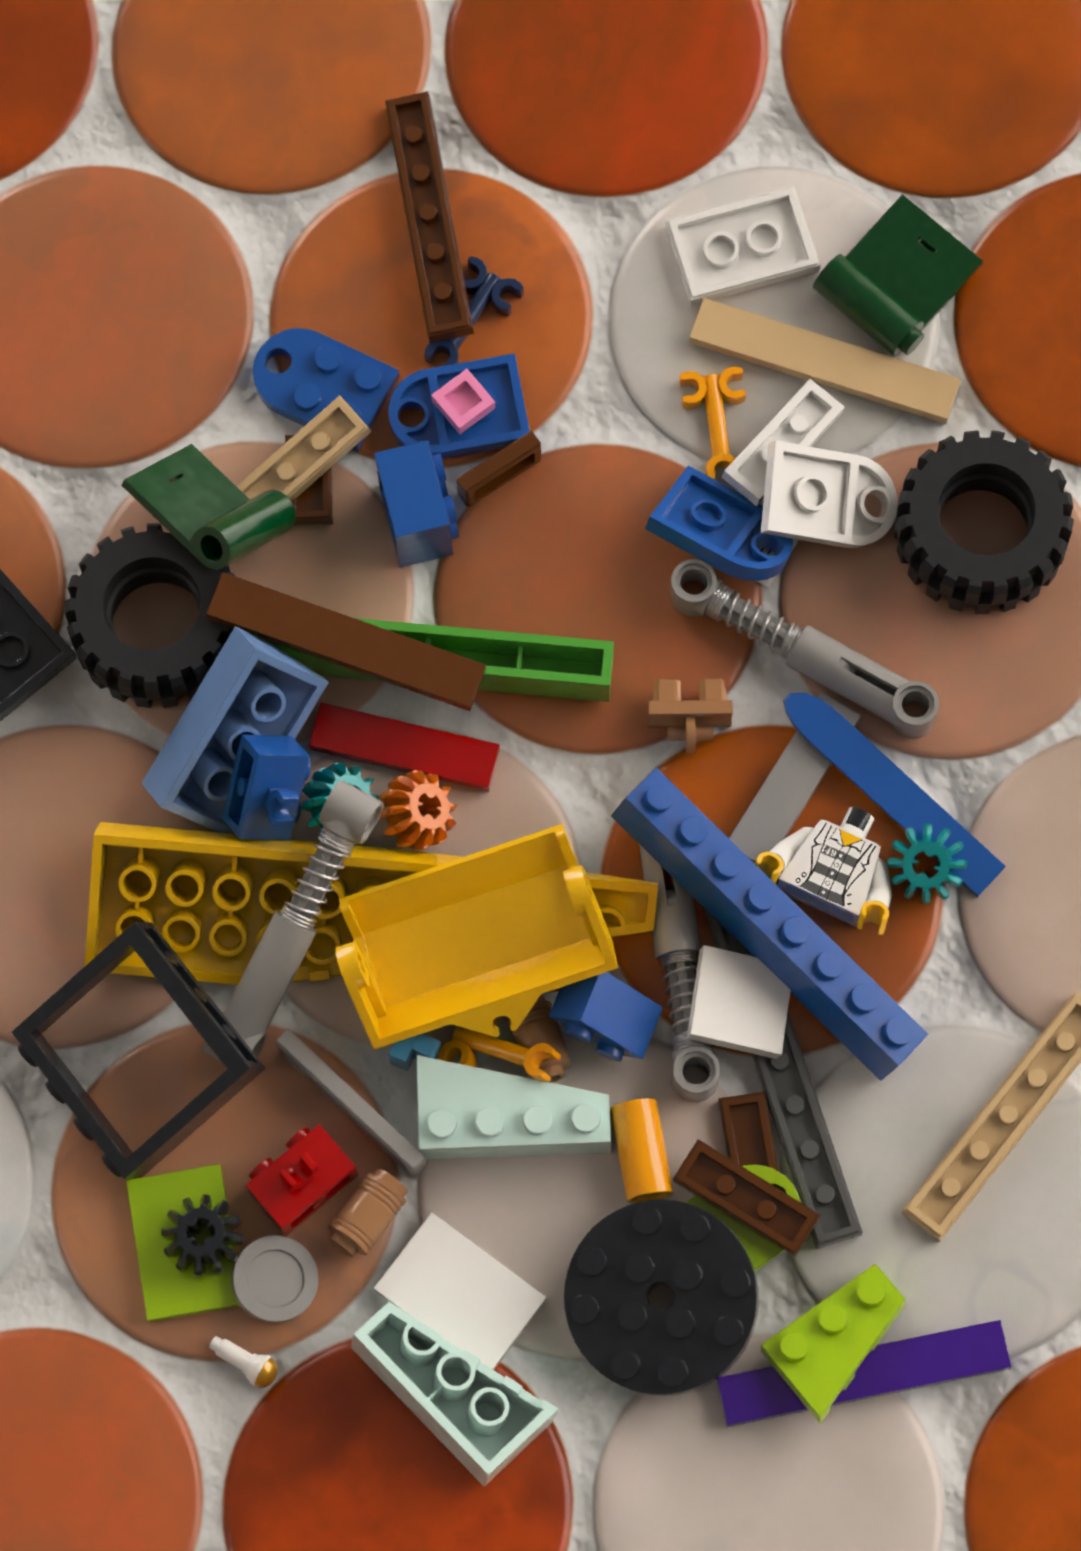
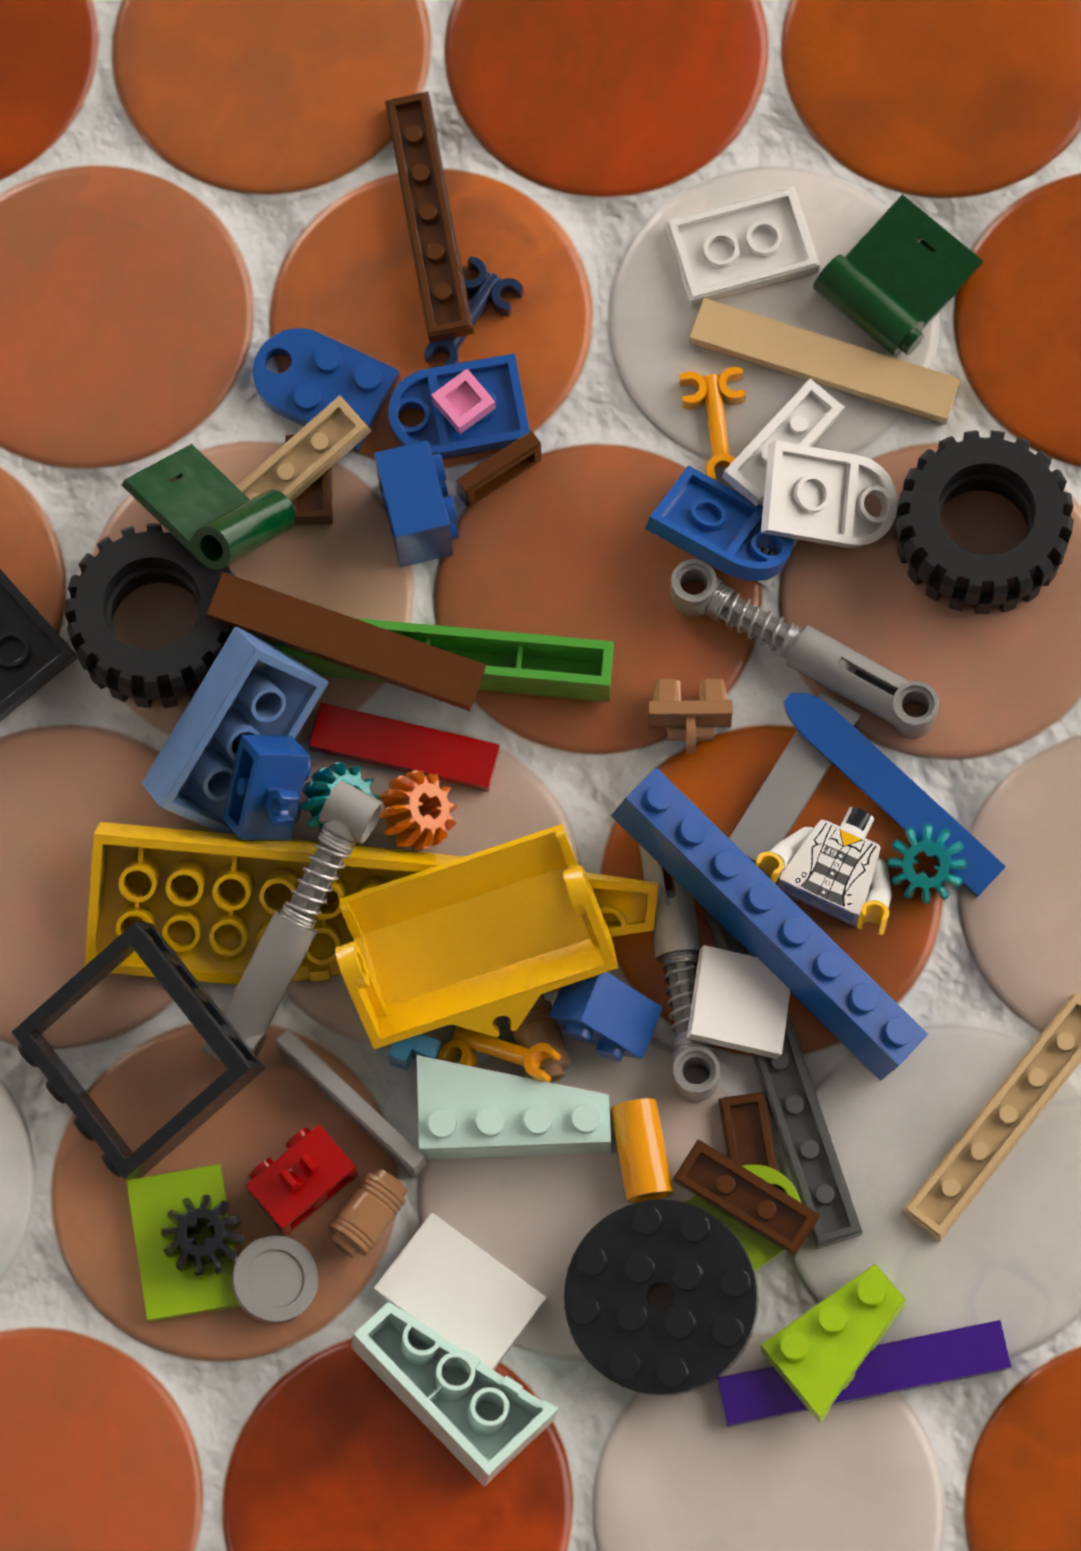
white piece [209,1336,278,1388] -> none

